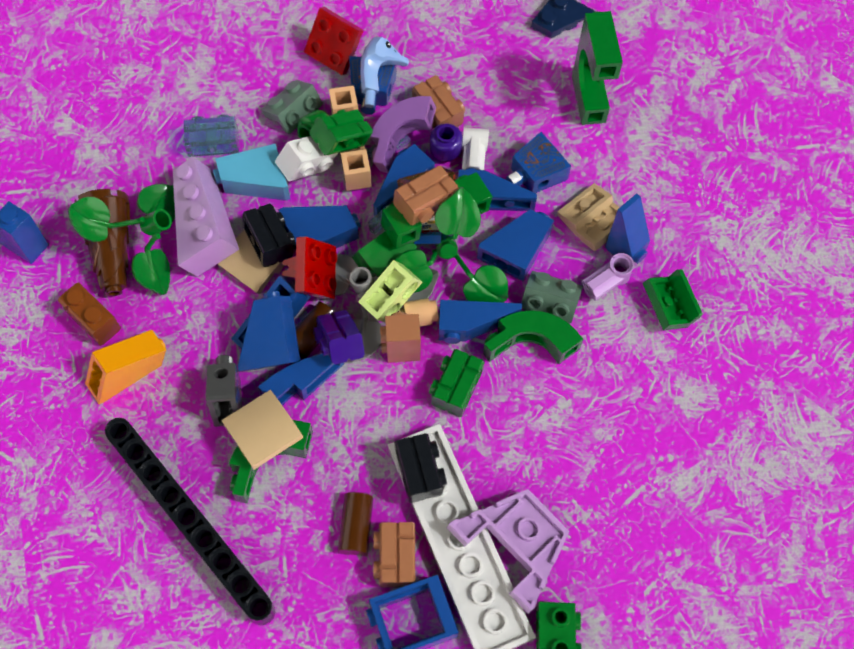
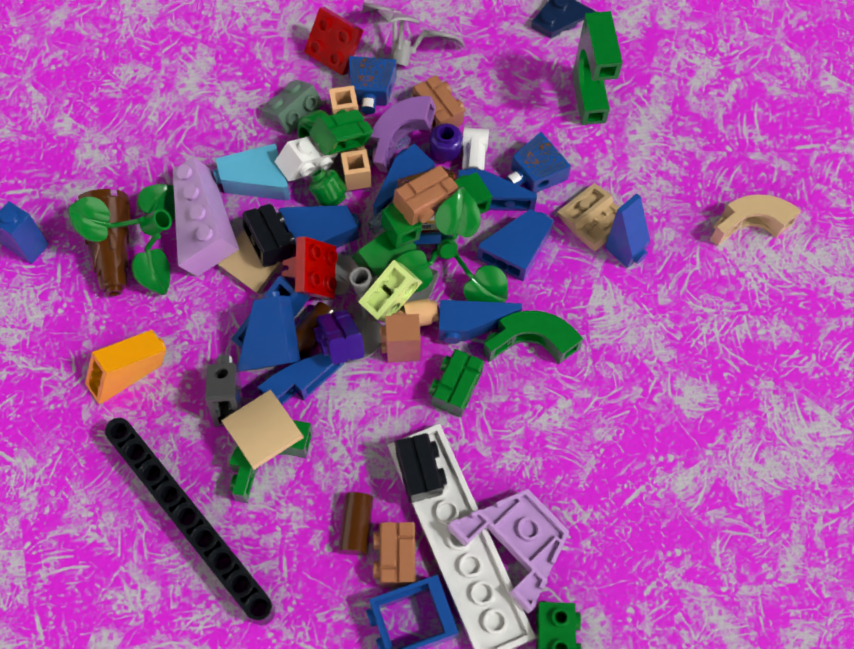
dark orange brick [58,282,121,346] -> none
clear light blue brick [184,114,239,157] -> none
light blue animal [360,37,409,108] -> none
sand green bracket [521,271,583,323] -> none
lavender piece [581,253,634,301] -> none
green bracket [643,269,703,330] -> none
none -> green head [308,168,347,206]
none -> light grey plant [362,3,465,66]
none -> tan arch [711,194,801,246]

